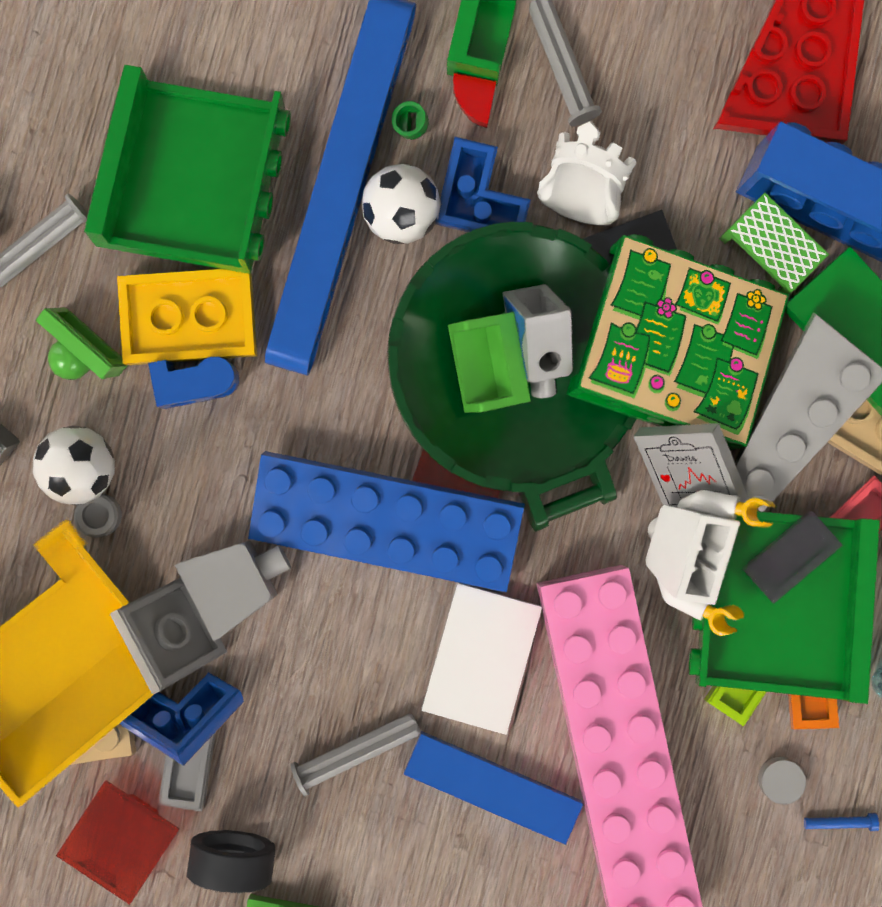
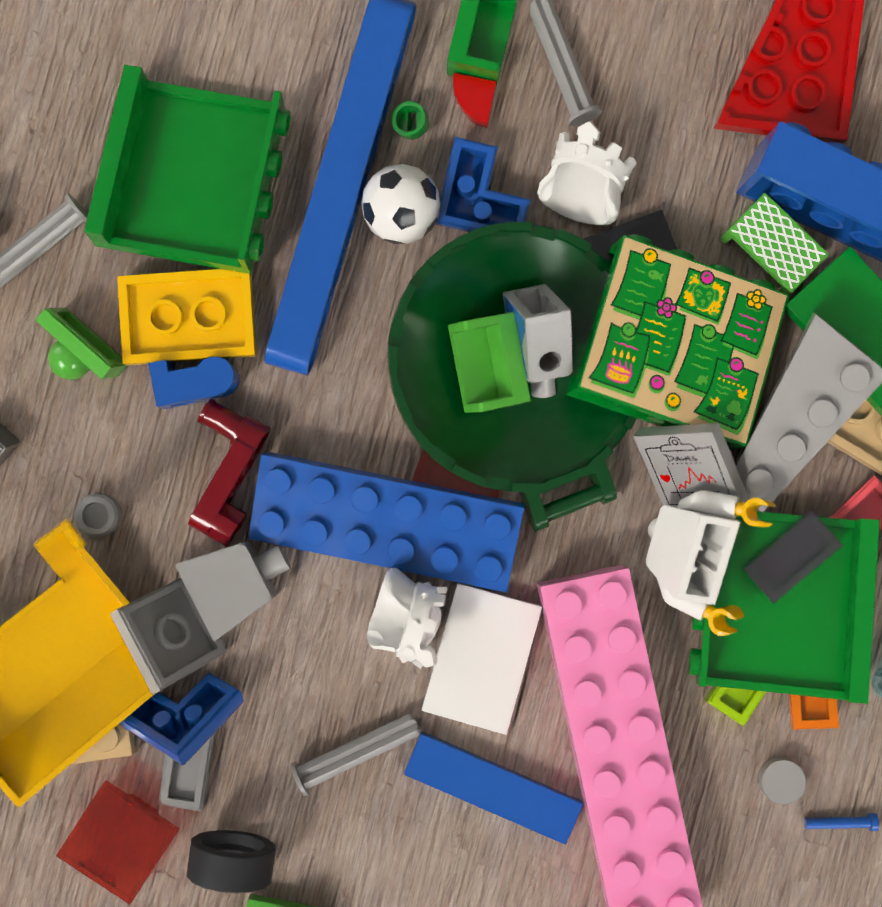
white piece [33,425,115,505] -> none
none -> dark red beam [188,398,271,547]
none -> white hair [366,568,447,669]

